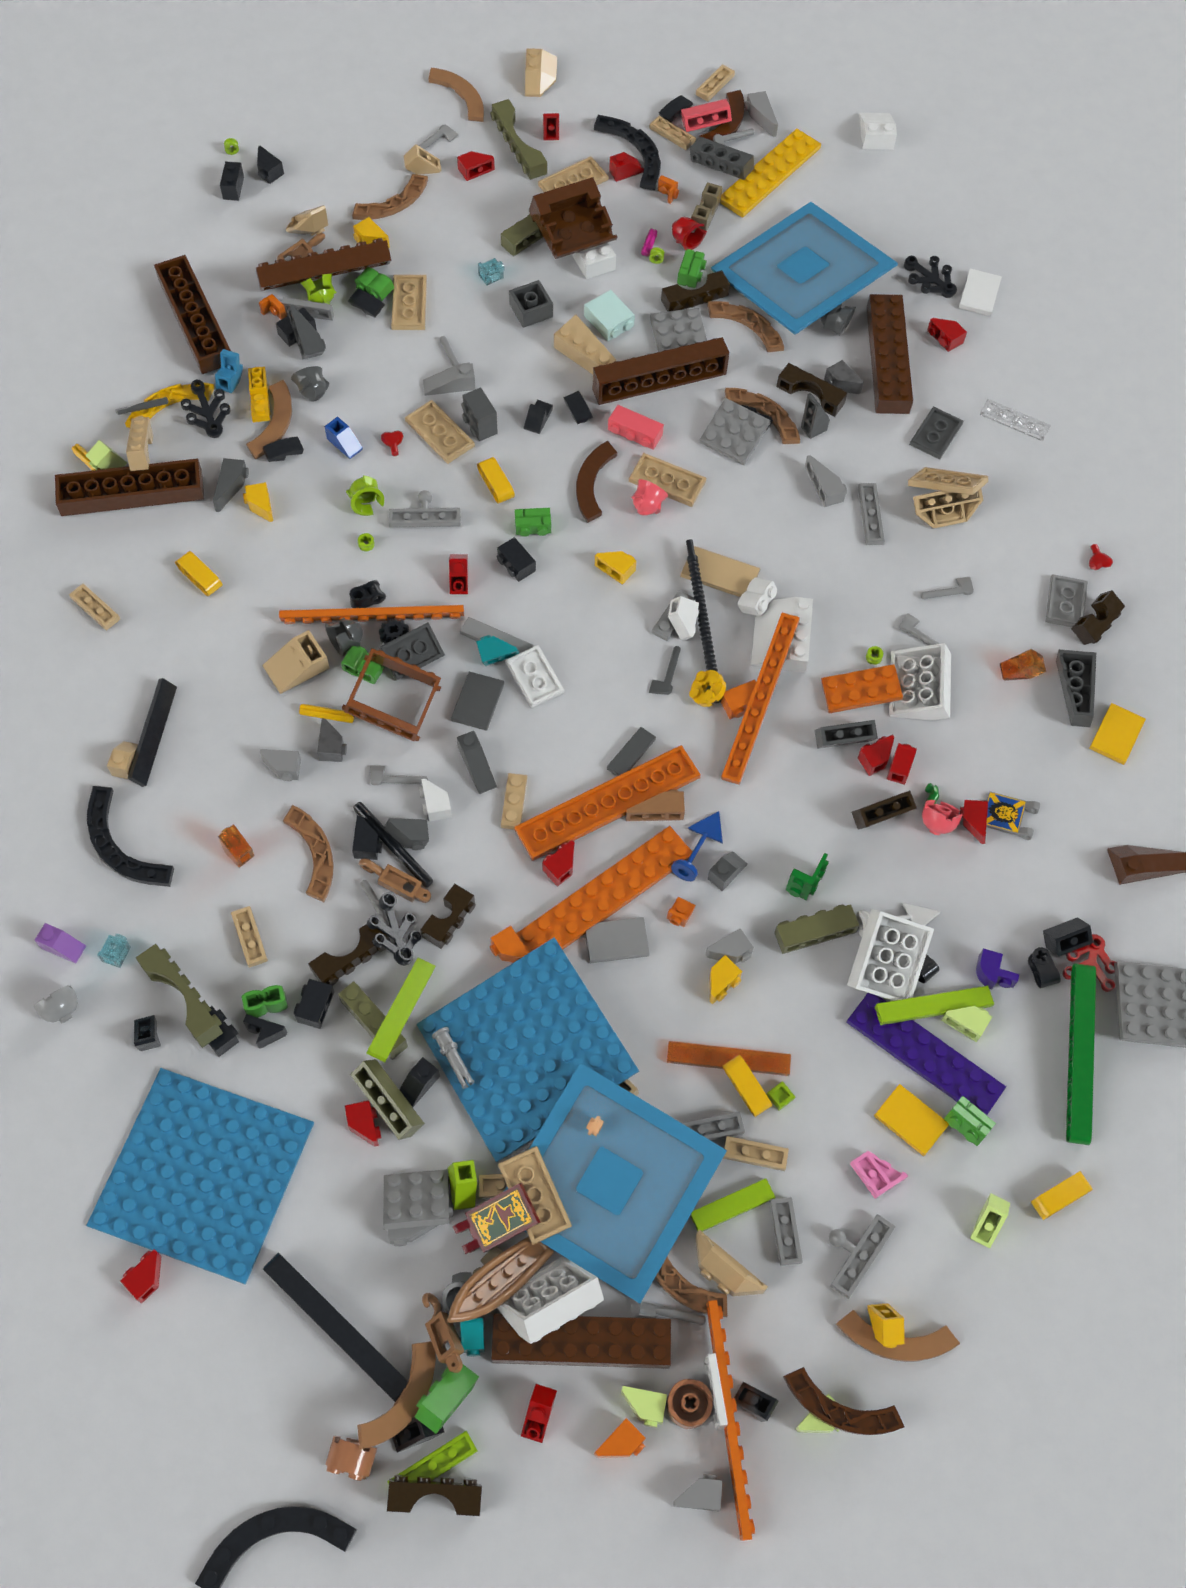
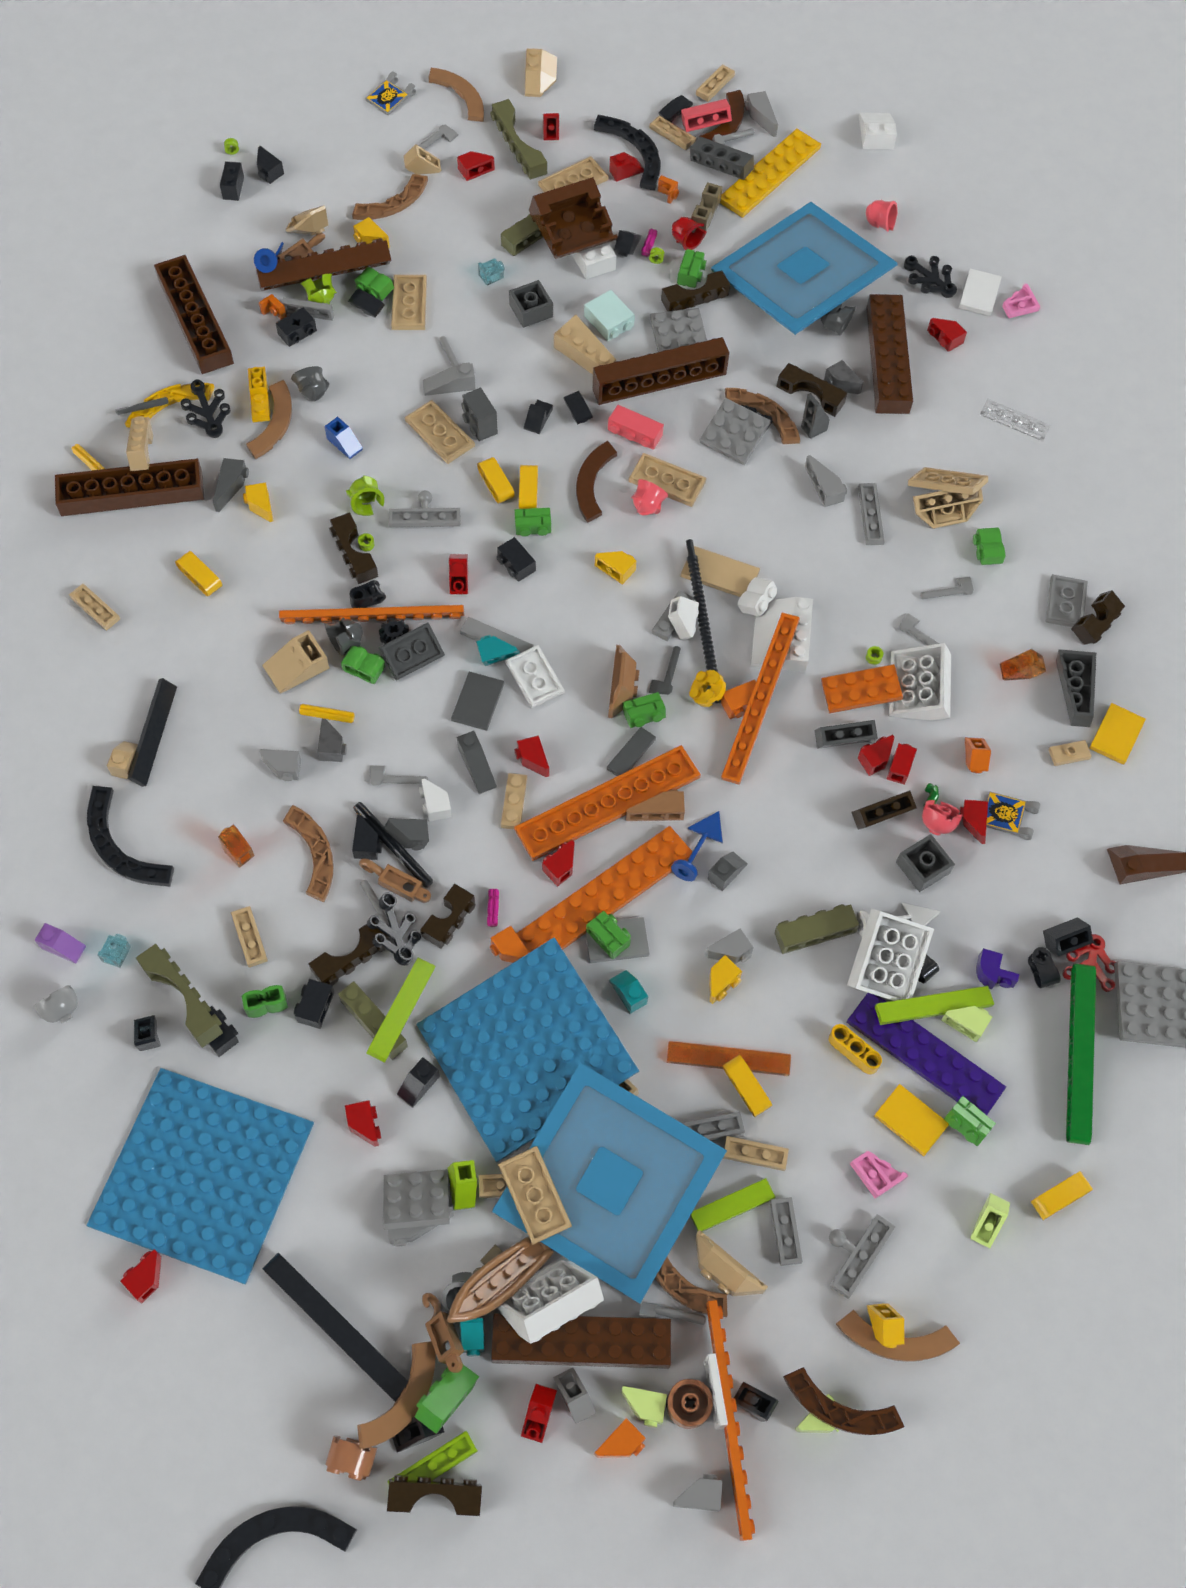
yellowish green slope [85,440,127,470] -> none
dark azure brick [215,349,243,393] -> none
black slope [243,1014,287,1048] -> none
black slope [263,436,304,462] -> none
dark grey slope [287,305,326,359] -> none
dark orange window [342,648,441,741] -> none
olive brick [350,1059,425,1140] -> none
red rock [381,430,404,456] -> none
light grey pin [432,1027,474,1089] -> none
tile [452,1183,541,1254] -> none
light nougat plate [586,1116,604,1136] -> none
orange bracket [667,897,696,927] -> none
medium nougat tile [707,301,784,352] -> none
lime tile [766,1081,796,1111] -> none
green bracket [786,853,829,901] -> none
dark grey tile [909,406,964,459] -> none
red rock [1089,544,1113,570] -> none
none -> blue piece [254,242,284,273]
none -> dark brown arch [329,512,378,584]
none -> flag [365,71,416,115]
none -> dark pink axle [487,889,499,927]
none -> red slope [514,735,549,777]
none -> yellow beam [519,465,538,509]
none -> light grey slope [553,1367,596,1424]
none -> bright green brick [586,911,631,960]
none -> medium nougat wedge [608,644,640,718]
none -> teal slope [609,970,648,1014]
none -> black slope [614,230,642,257]
none -> bright green brick [623,692,666,728]
none -> yellow beam [829,1024,882,1075]
none -> coral helmet [866,199,898,232]
none -> dark grey brick [896,834,955,893]
none -> orange slope [965,737,991,773]
none -> bright green brick [973,527,1006,565]
none -> bright pink wing [1002,283,1040,318]
none -> tan plate [1048,740,1092,766]

